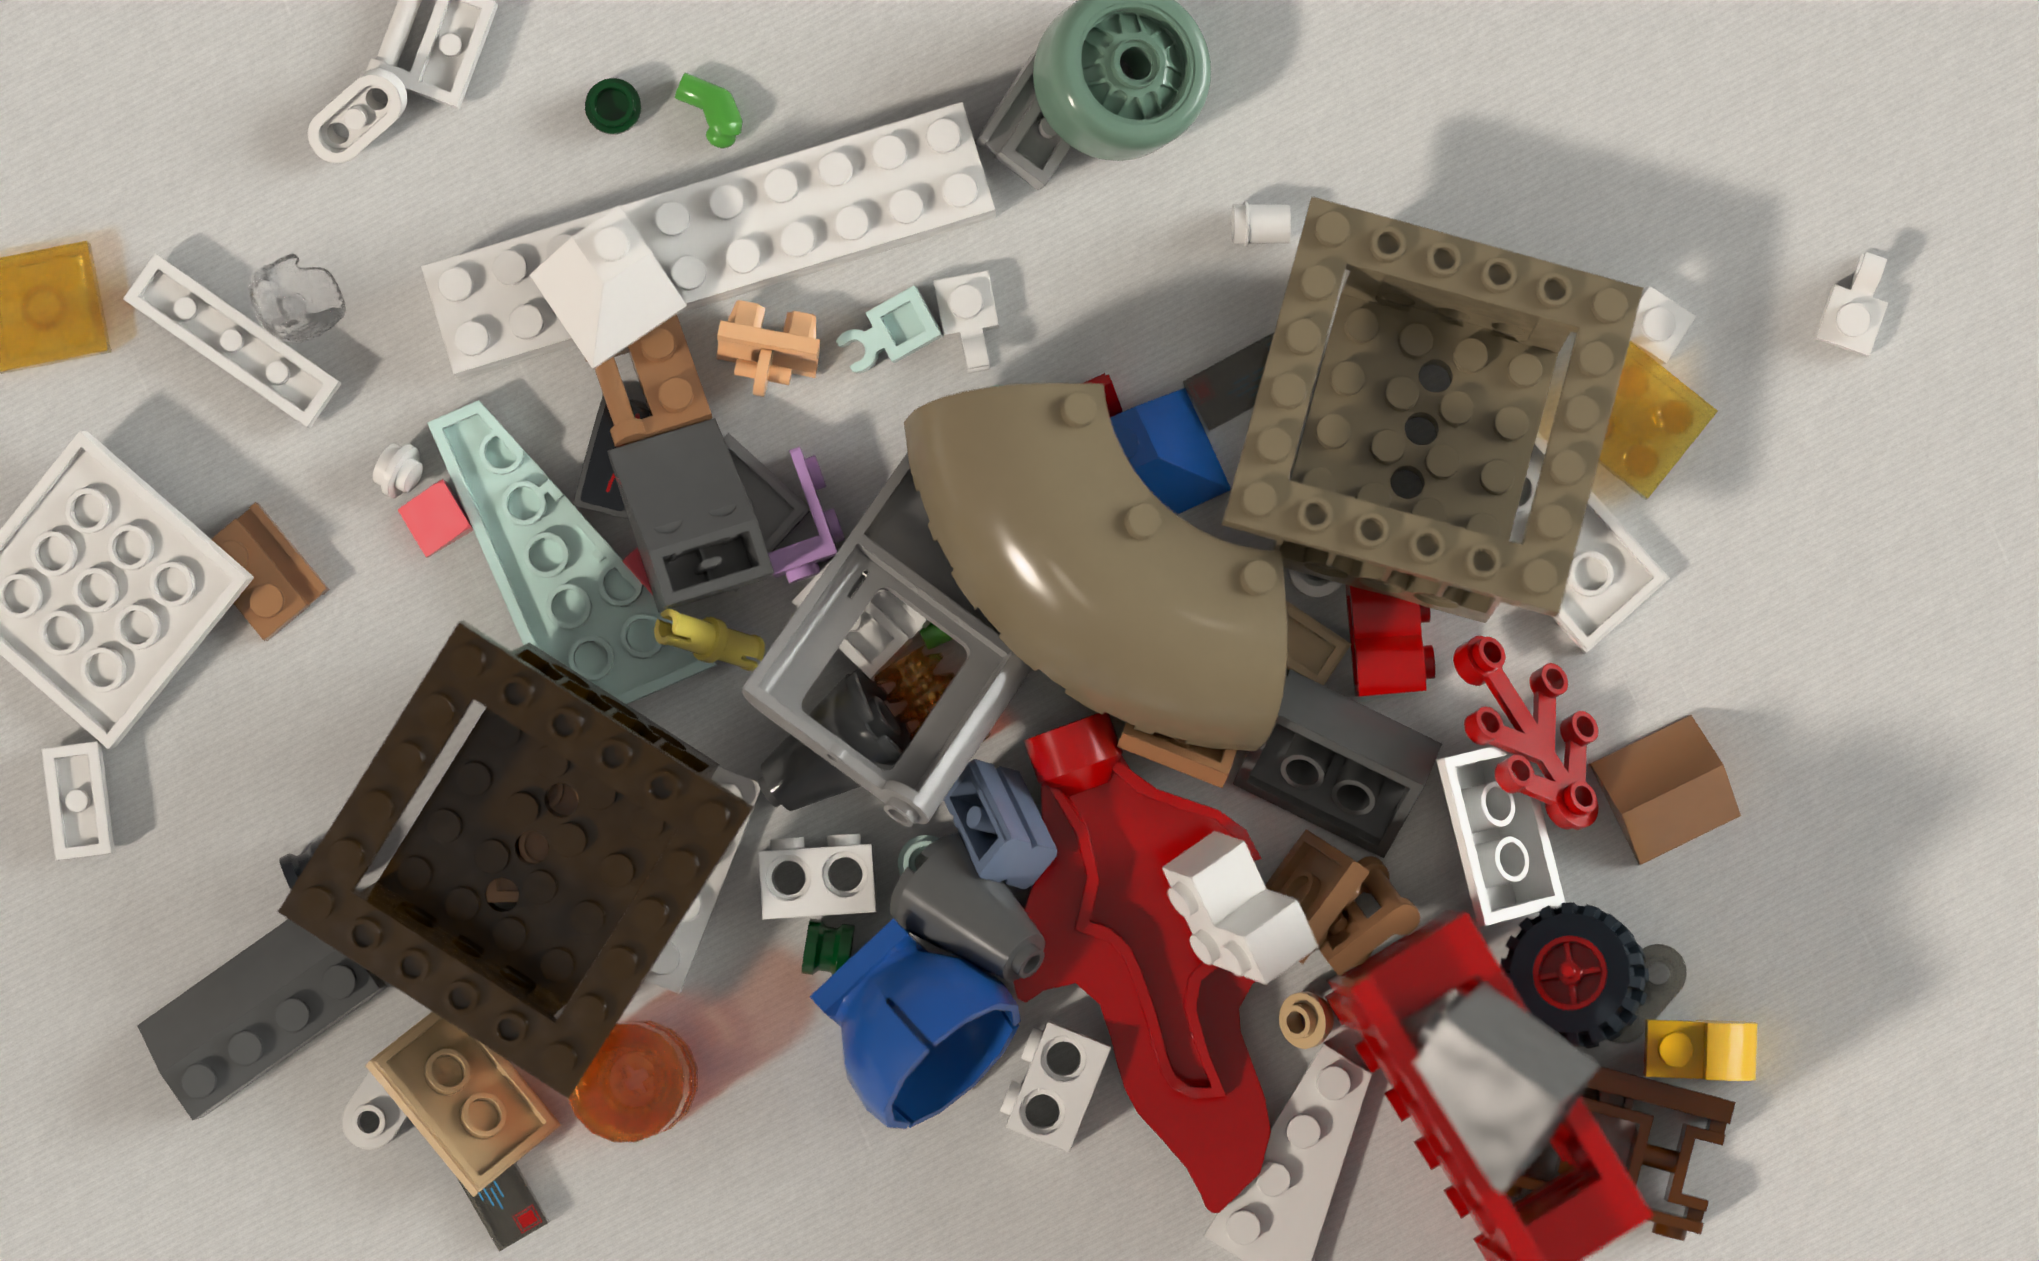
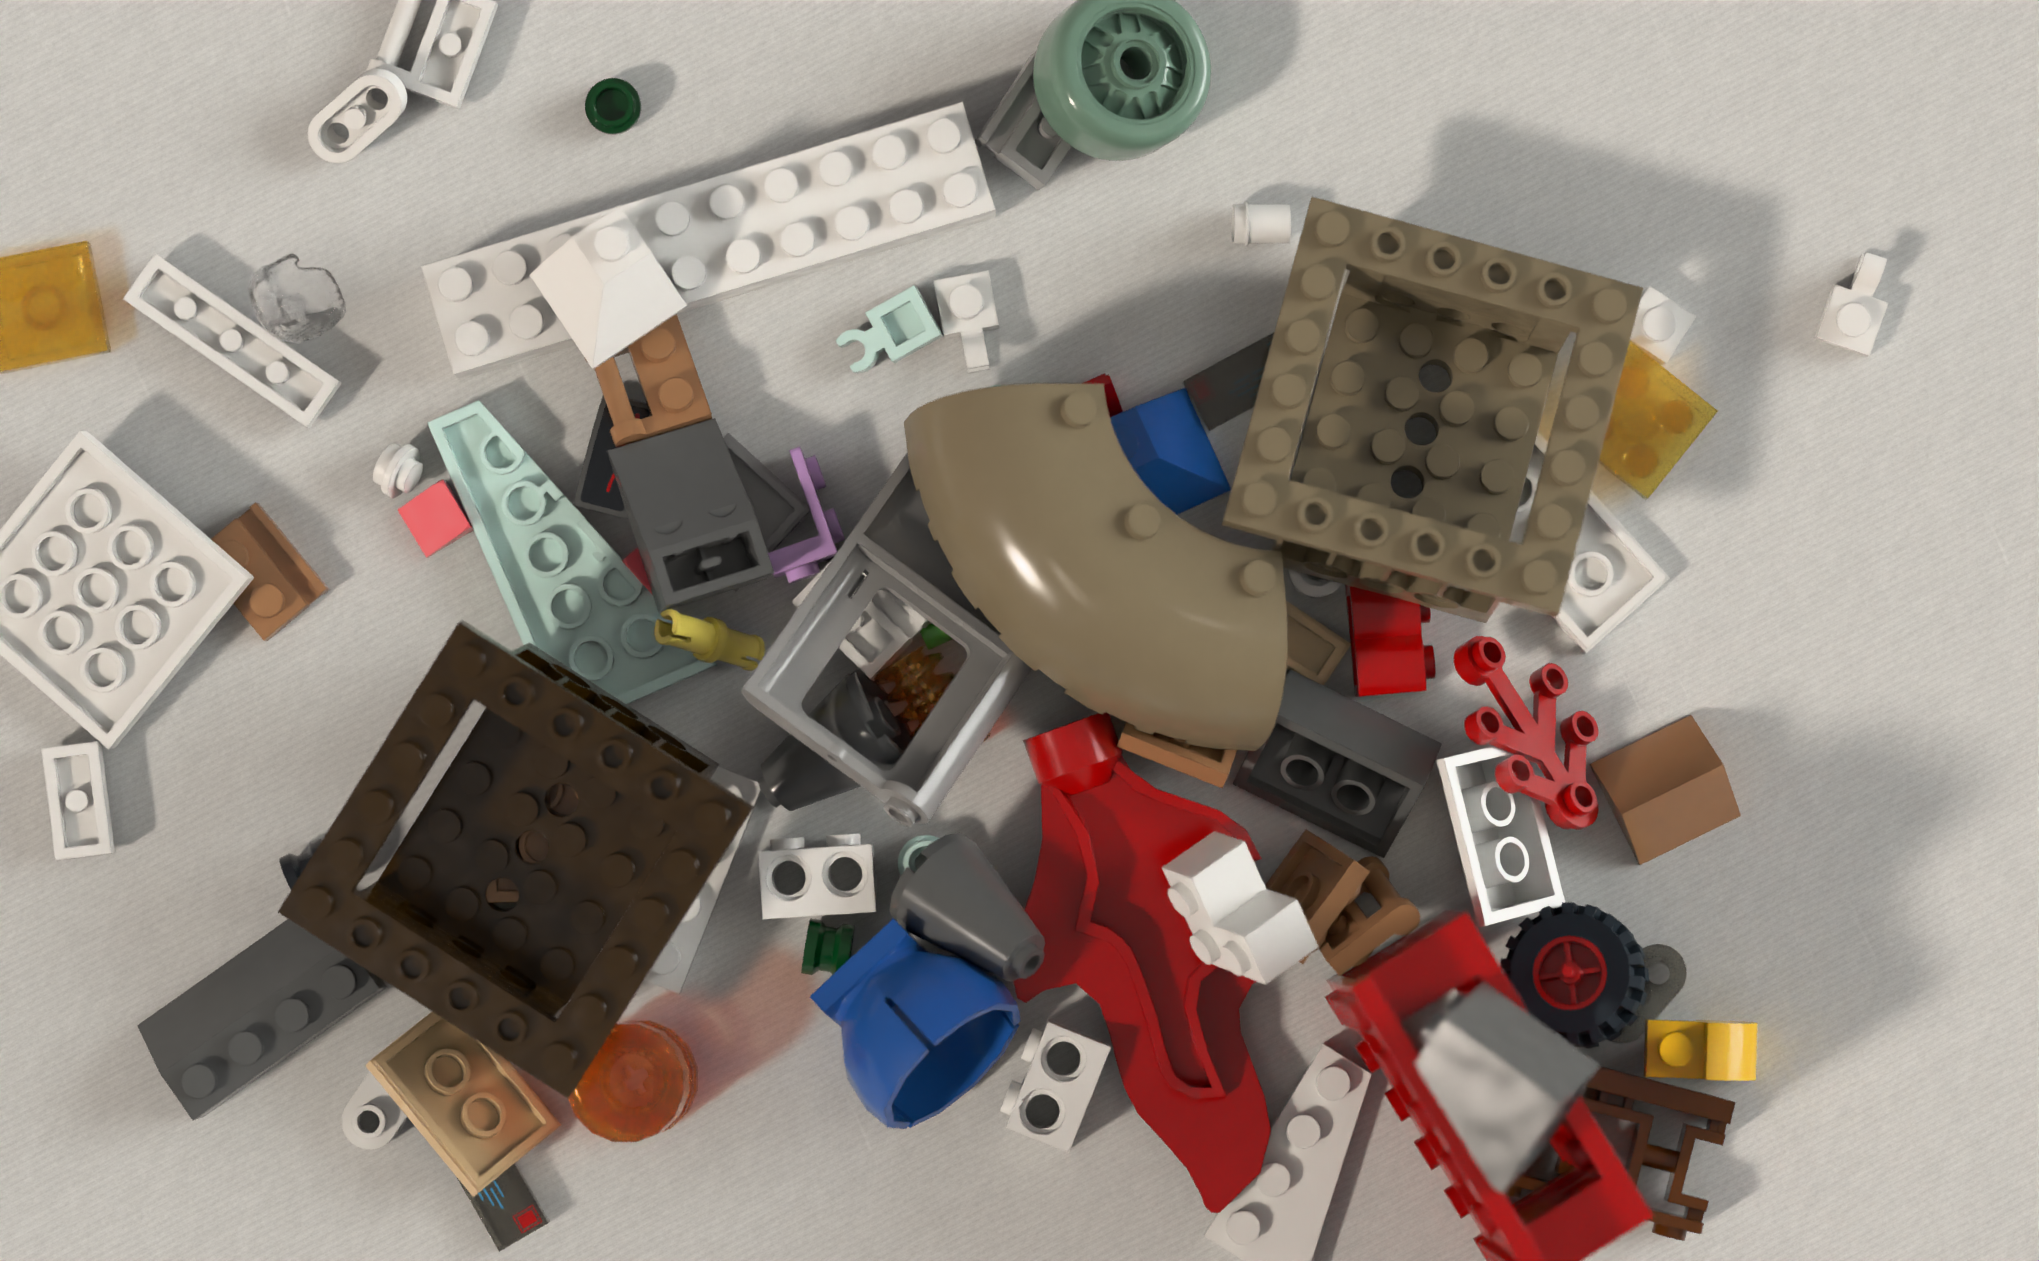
bright green arm [675,73,743,148] -> none
light nougat hips [717,300,820,397] -> none
sand blue brick [944,759,1058,889] -> none
tan plate [1279,992,1334,1049] -> none

